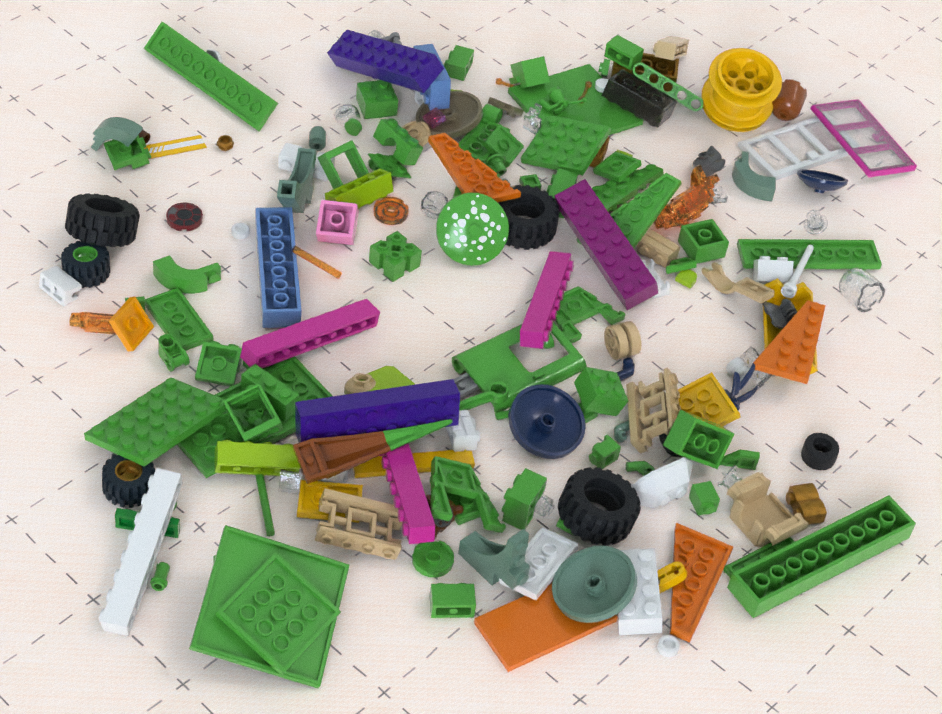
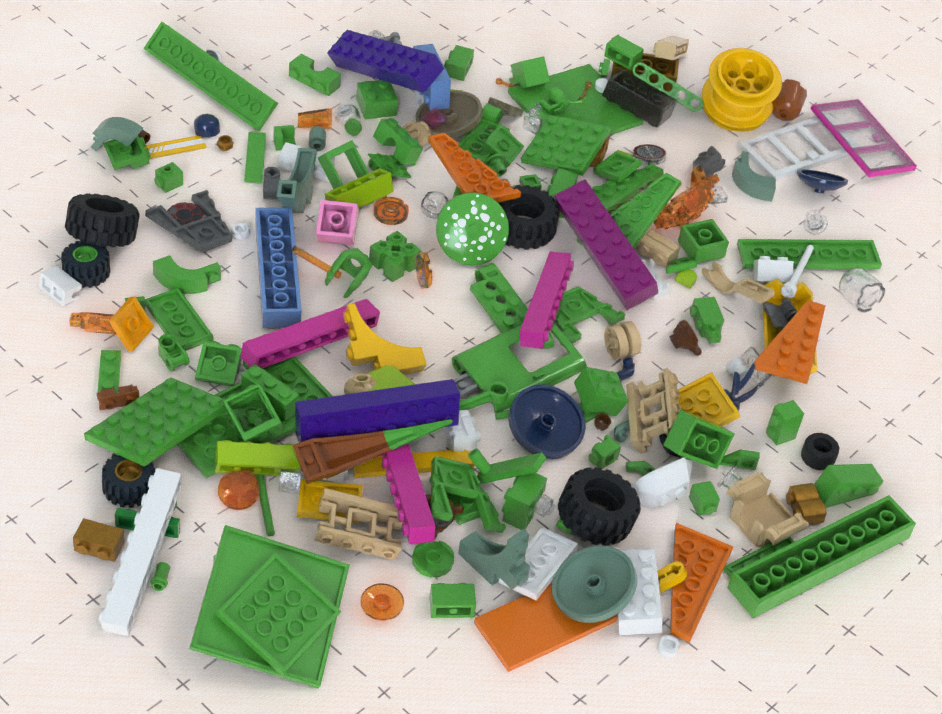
none -> pearl gold brick [73,518,125,562]
none -> dark orange hinge [96,384,139,410]
none -> bright green plate [97,350,121,394]
none -> dark grey wing [145,190,232,252]
none -> bright green brick [154,162,183,193]
none -> dark blue hair [194,114,220,138]
none -> clear orange dish [218,470,260,510]
none -> bright green tile [244,132,266,183]
none -> dark grey piece [263,167,281,199]
none -> bright green panel [273,125,296,151]
none -> bright green arch [289,54,341,96]
none -> clear orange slope [297,108,332,129]
none -> bright green piece [325,248,373,298]
none -> yellow arch [343,303,427,375]
none -> clear orange dish [361,583,404,621]
none -> clear orange tile [415,252,432,289]
none -> bright green piece [468,448,547,484]
none -> bright green hinge [470,263,528,333]
none -> reddish brown hinge [594,413,611,431]
none -> tile [633,144,666,165]
none -> reddish brown rock [669,320,702,356]
none -> bright green hinge [689,297,725,343]
none -> bright green brick [766,400,804,446]
none -> bright green wedge [814,464,884,508]

